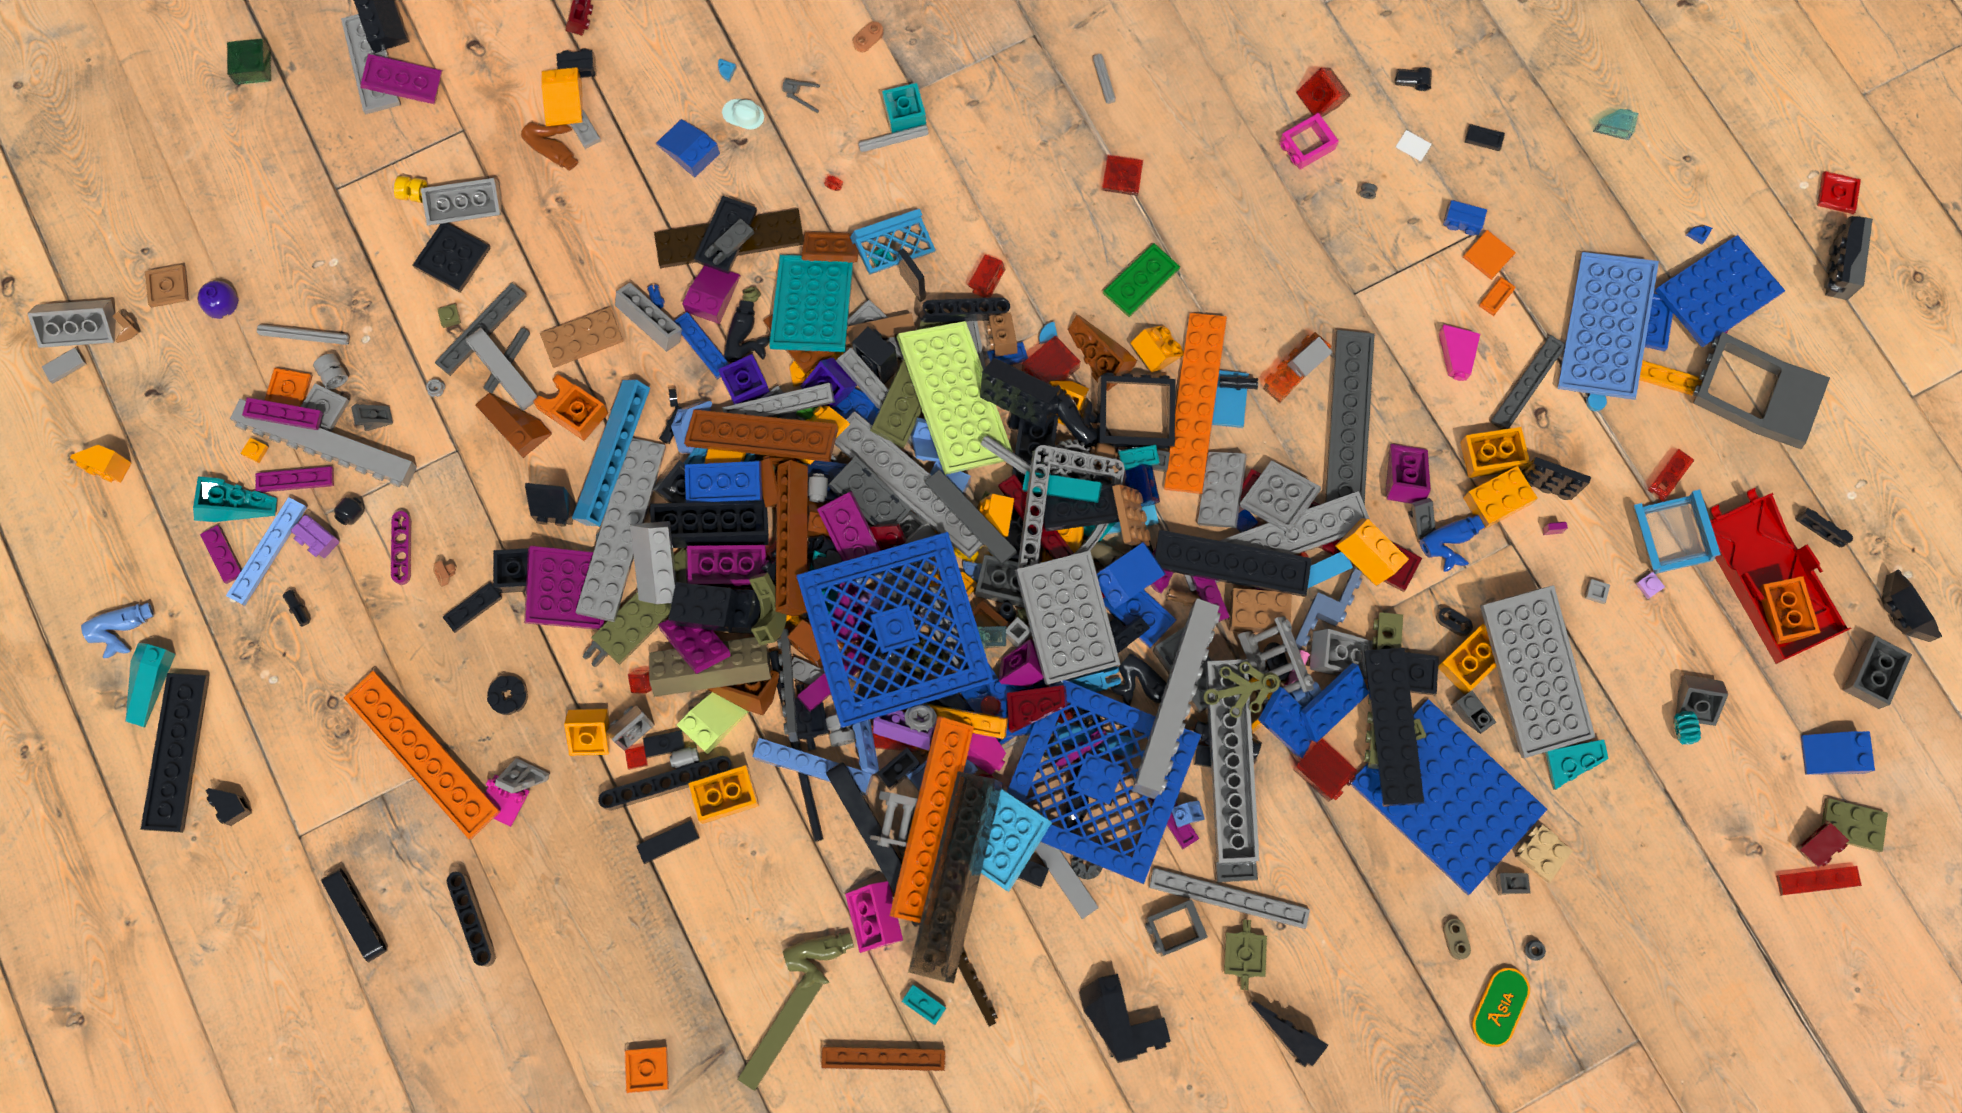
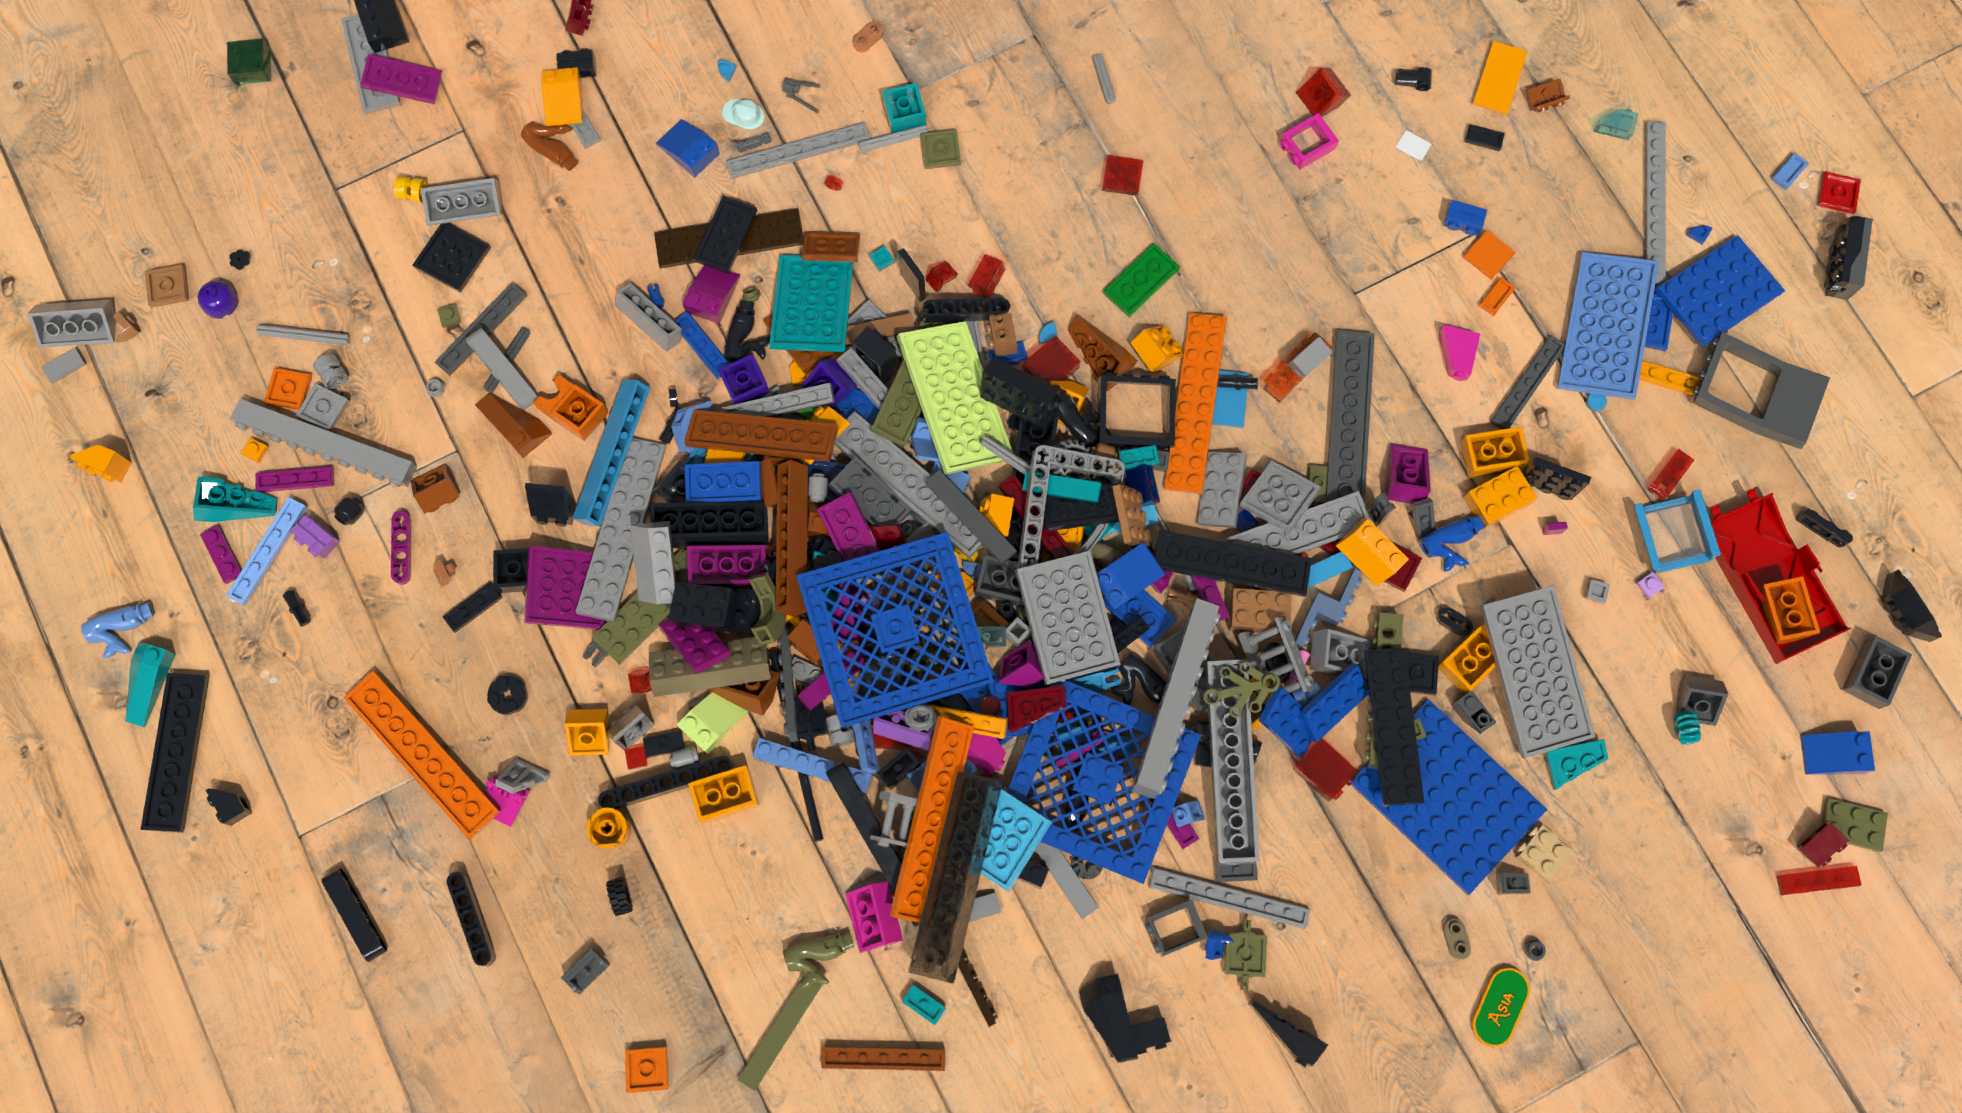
magenta plate [242,397,323,431] -> none
dark grey slope [351,404,393,431] -> none
medium nougat plate [540,307,624,368] -> none
black tile [636,820,700,864] -> none
dark grey hinge [705,218,754,265] -> none
dark azure fence [850,209,936,275] -> none
dark grey bush [1360,183,1378,199] -> none
none -> black plant [229,250,250,270]
none -> dark orange slope [410,464,459,514]
none -> dark grey hinge [561,948,610,995]
none -> light orange brick [586,808,631,850]
none -> black tyre [606,877,633,916]
none -> light grey tile [726,122,870,179]
none -> dark grey axle [736,132,772,153]
none -> olive plate [921,129,961,169]
none -> clear red bracket [925,261,958,292]
none -> light grey slope [954,893,1001,925]
none -> blue plate [1205,929,1234,960]
none -> olive plate [1308,465,1328,504]
none -> dark grey plate [1366,492,1396,527]
none -> light orange tile [1473,41,1528,115]
none -> dark orange bracket [1525,78,1570,113]
none -> light grey plate [1645,121,1666,291]
none -> medium blue tile [1771,152,1809,191]

